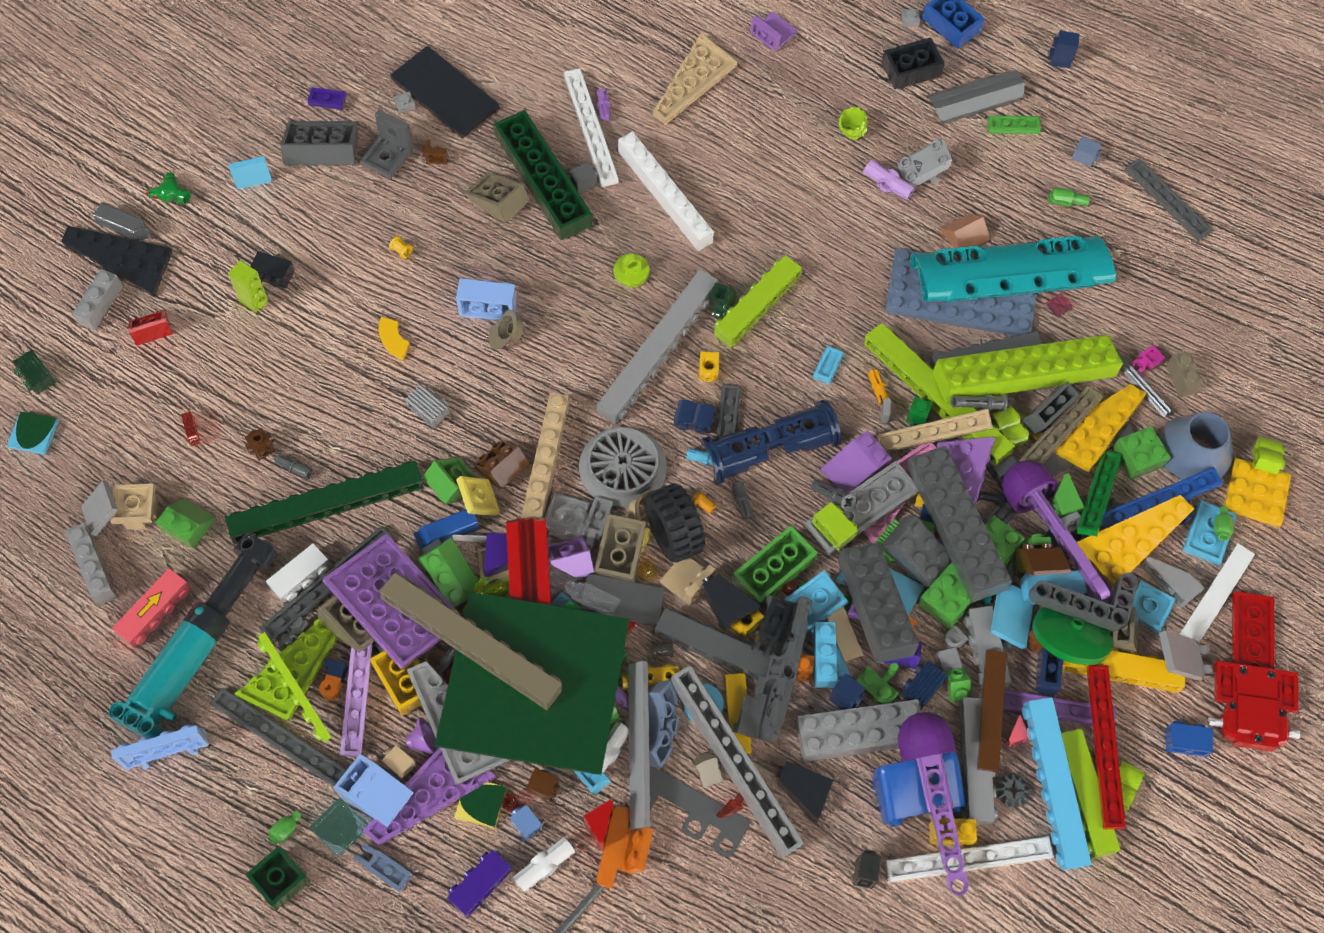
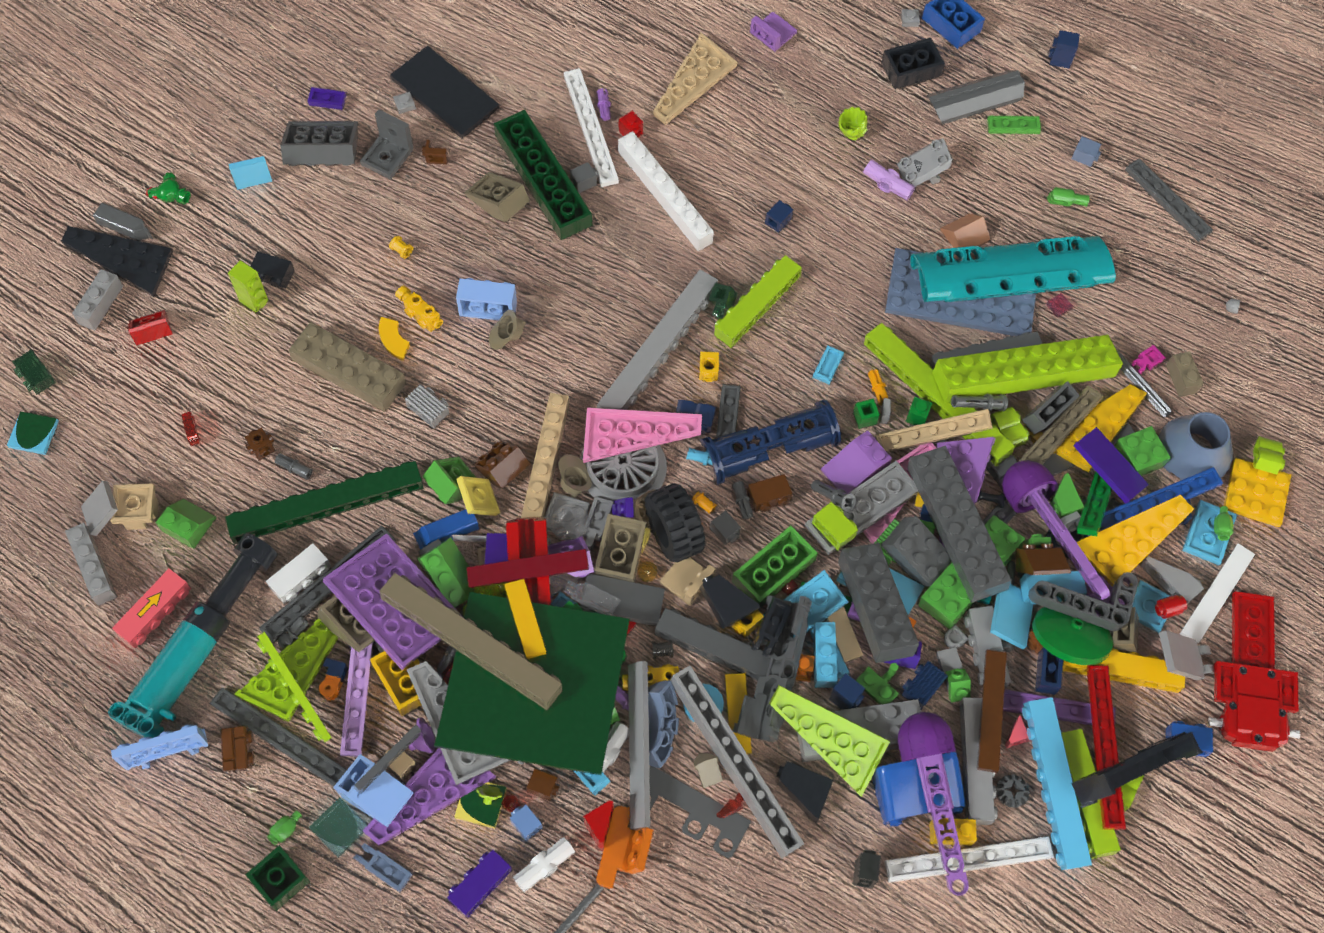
lime tile [613,253,650,288] -> none
none -> reddish brown brick [220,726,255,772]
none -> dark tan brick [288,322,406,412]
none -> dark grey tile [354,725,421,794]
none -> yellow brick [395,285,443,332]
none -> dark red tile [467,549,589,588]
none -> lime plant [476,785,503,805]
none -> yellow tile [504,579,546,659]
none -> dark tan piece [558,454,592,498]
none -> bright pink wing [583,408,702,463]
none -> dark purple plate [612,498,634,518]
none -> red brick [619,110,643,137]
none -> dark grey brick [710,510,741,545]
none -> reddish brown brick [747,474,793,512]
none -> dark blue brick [765,200,793,233]
none -> lime wing [769,685,890,797]
none -> green brick [853,398,880,429]
none -> black piece [1071,731,1203,808]
none -> dark purple tile [1073,427,1149,504]
none -> red brick [1155,595,1187,619]
none -> light grey hinge [1226,299,1240,314]

